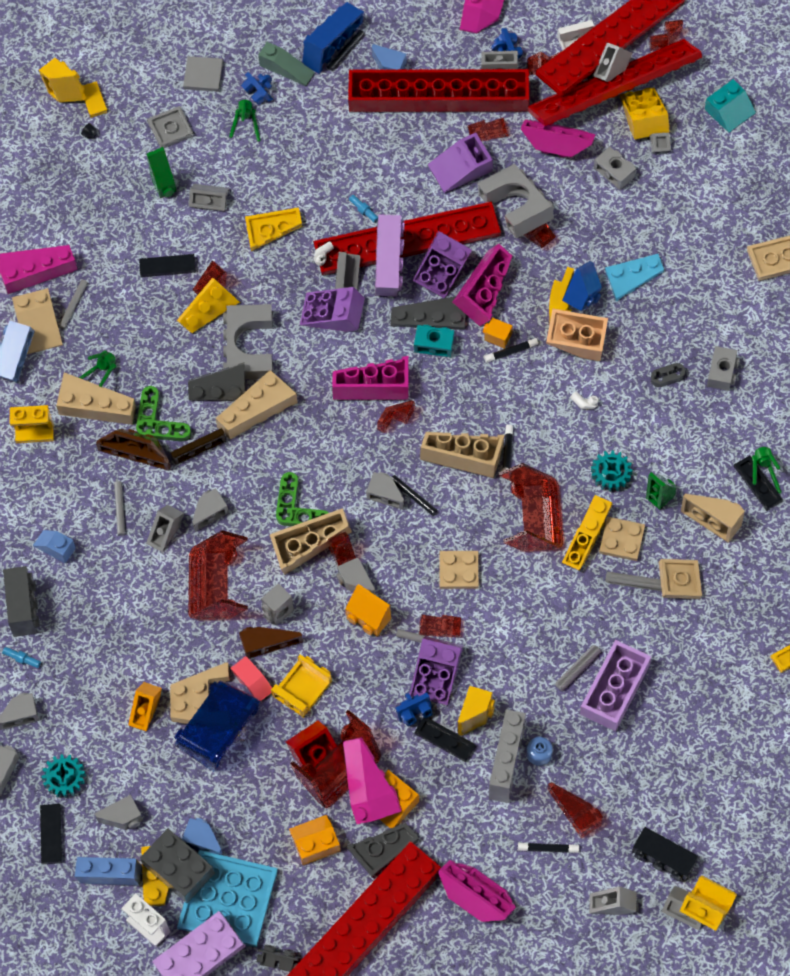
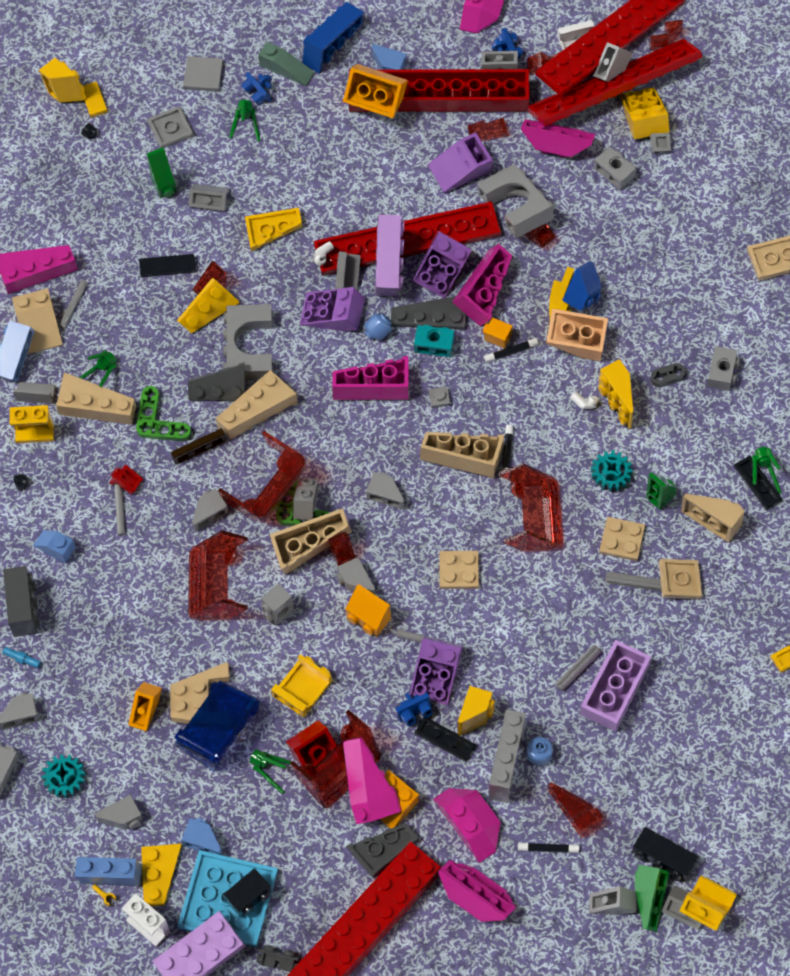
black tile [40,803,62,865] -> none
reddish brown wedge [96,429,170,471] -> none
dark grey brick [140,828,215,903] -> none
light grey slope [146,505,184,552] -> none
coral slope [230,656,272,703] -> none
reddish brown slope [239,627,303,659] -> none
light orange slope [289,815,341,865] -> none
black bar [327,30,365,71] -> none
dark azure bar [349,195,378,223] -> none
clear red slope [377,400,415,433] -> none
black bar [392,475,438,516] -> none
clear red slope [419,614,461,637] -> none
yellow slope [562,495,613,571] -> none
medium azure wing [605,254,664,301] -> none
teal slope [705,79,756,133] -> none
none -> light grey panel [13,382,56,404]
none -> black hinge [13,474,28,490]
none -> yellow hand [92,884,116,907]
none -> red bracket [109,464,143,495]
none -> clear red windscreen [218,431,307,519]
none -> black brick [223,868,272,918]
none -> green plant [249,749,292,794]
none -> light grey brick [293,477,318,520]
none -> light orange slope [343,64,408,118]
none -> medium blue head [364,313,392,341]
none -> light grey plate [428,386,450,409]
none -> dark pink wedge [433,788,501,863]
none -> yellow slope [598,359,633,429]
none -> green slope [634,865,670,932]

